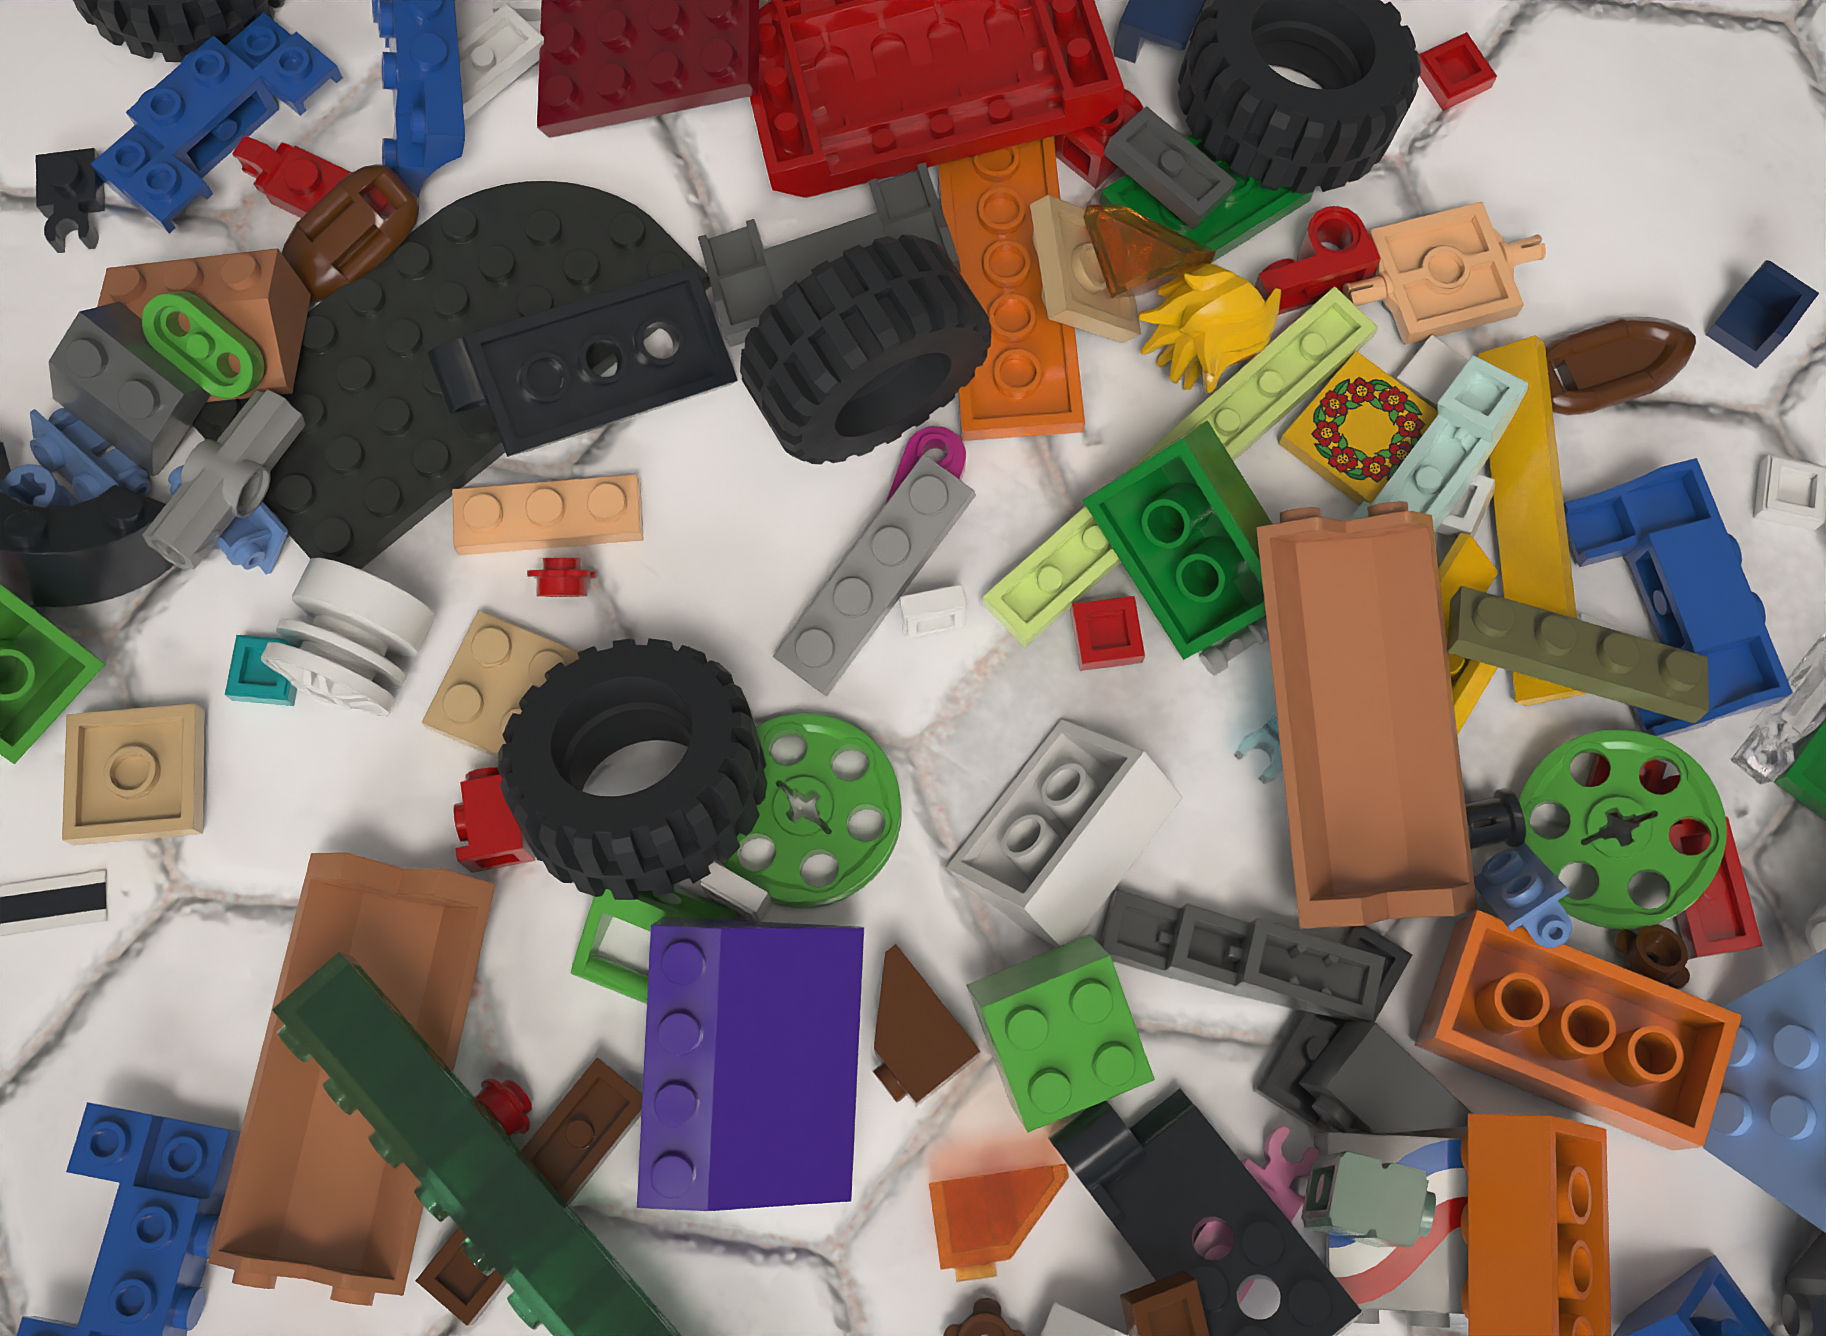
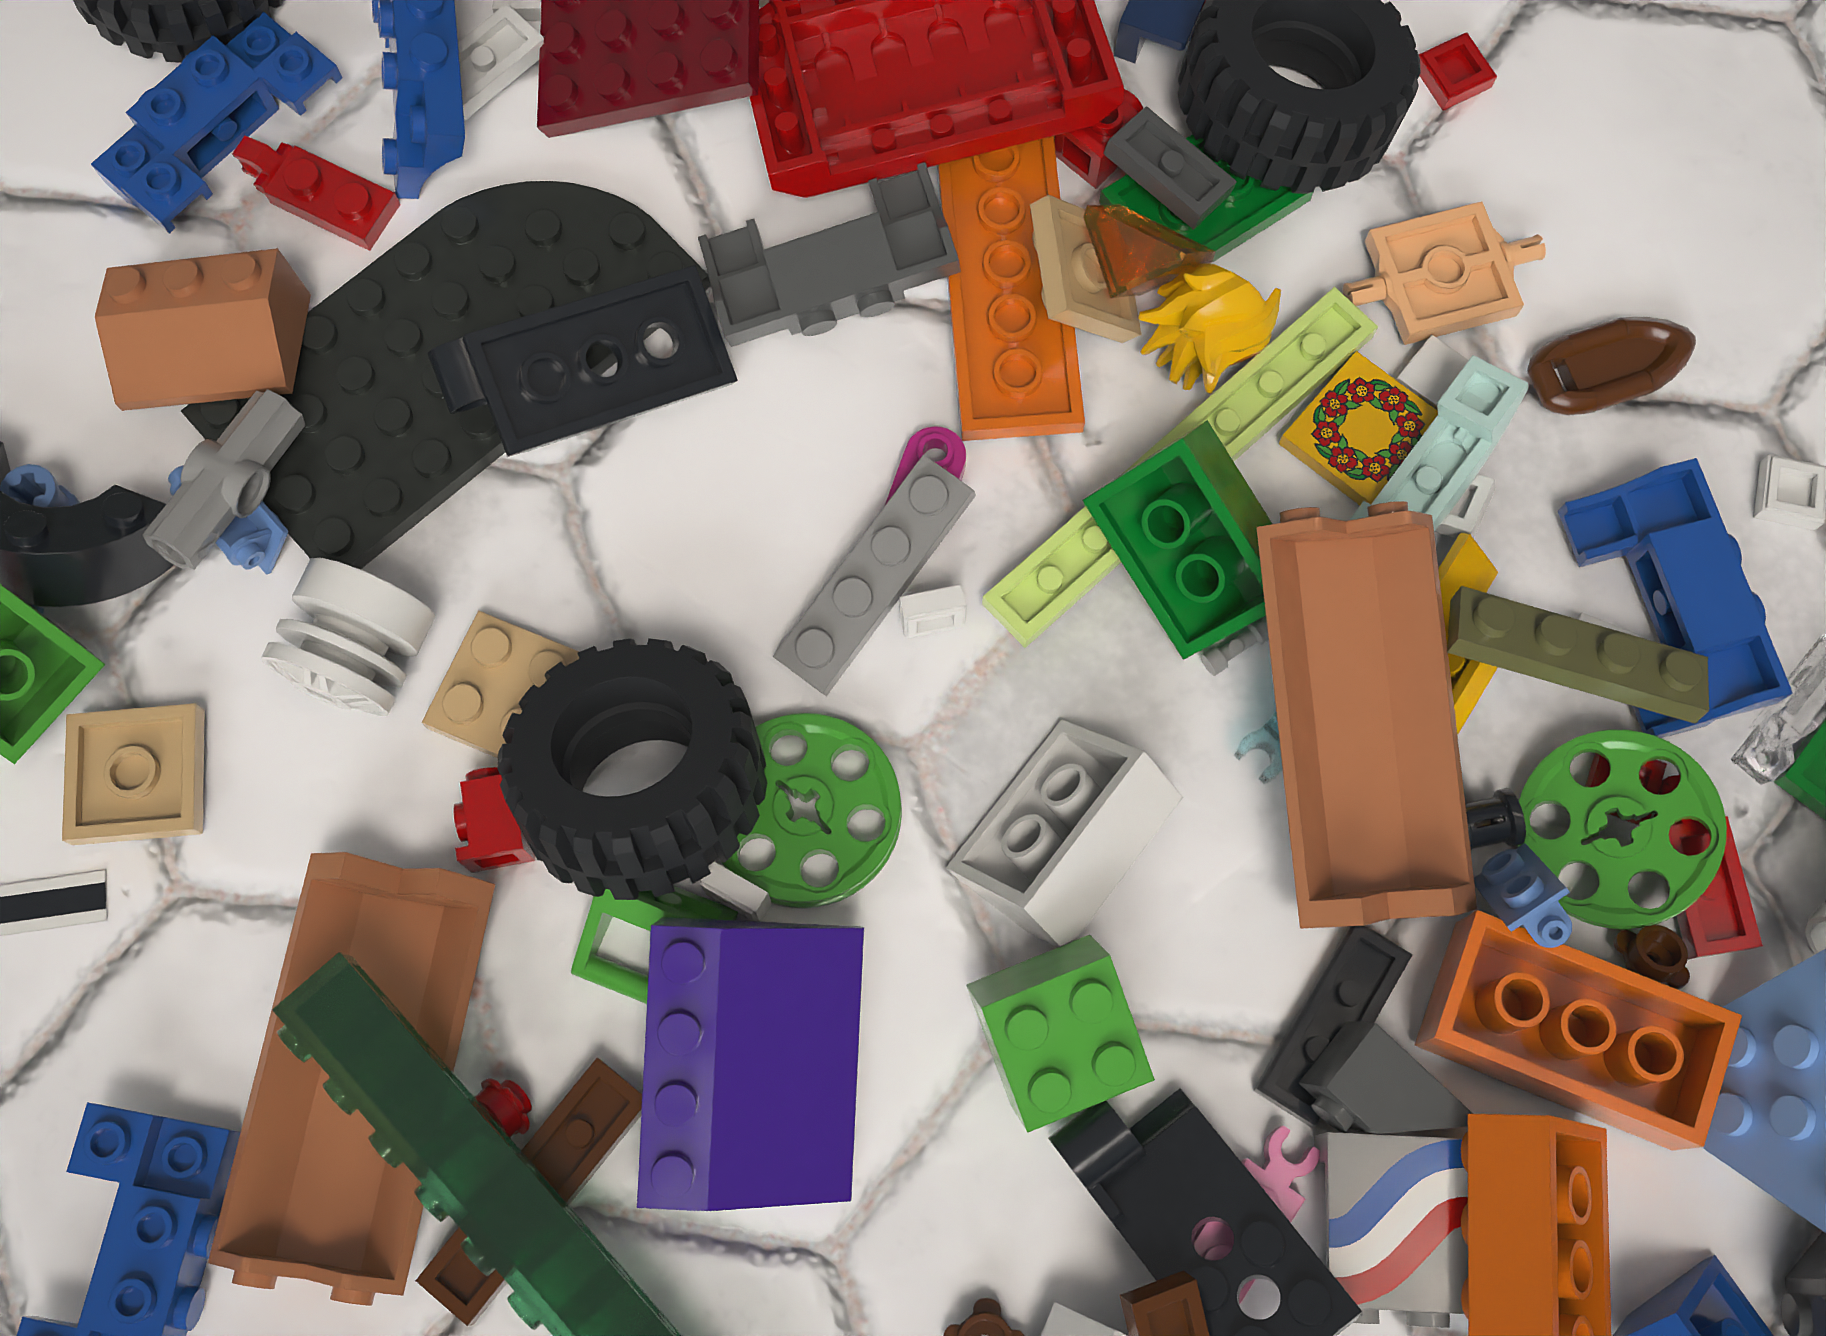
medium blue hinge [30,408,152,502] -> none
black plate [35,148,105,253] -> none
dark grey slope [48,302,211,477] -> none
bright green plate [142,291,264,399] -> none
teal tile [224,634,297,706] -> none
reddish brown piece [282,164,419,304] -> none
light nougat plate [452,474,644,556] -> none
red plate [527,558,596,597] -> none
black tyre [740,235,991,465] -> none
reddish brown slope [872,944,981,1108] -> none
clear orange slope [928,1163,1069,1282] -> none
red plate [1070,596,1145,671] -> none
dark grey slope [1099,889,1385,1023] -> none
red plate [1254,206,1381,315] -> none
sand green brick [1301,1151,1436,1247] -> none
yellow tile [1478,335,1586,706] -> none
dark blue panel [1705,260,1819,369] -> none

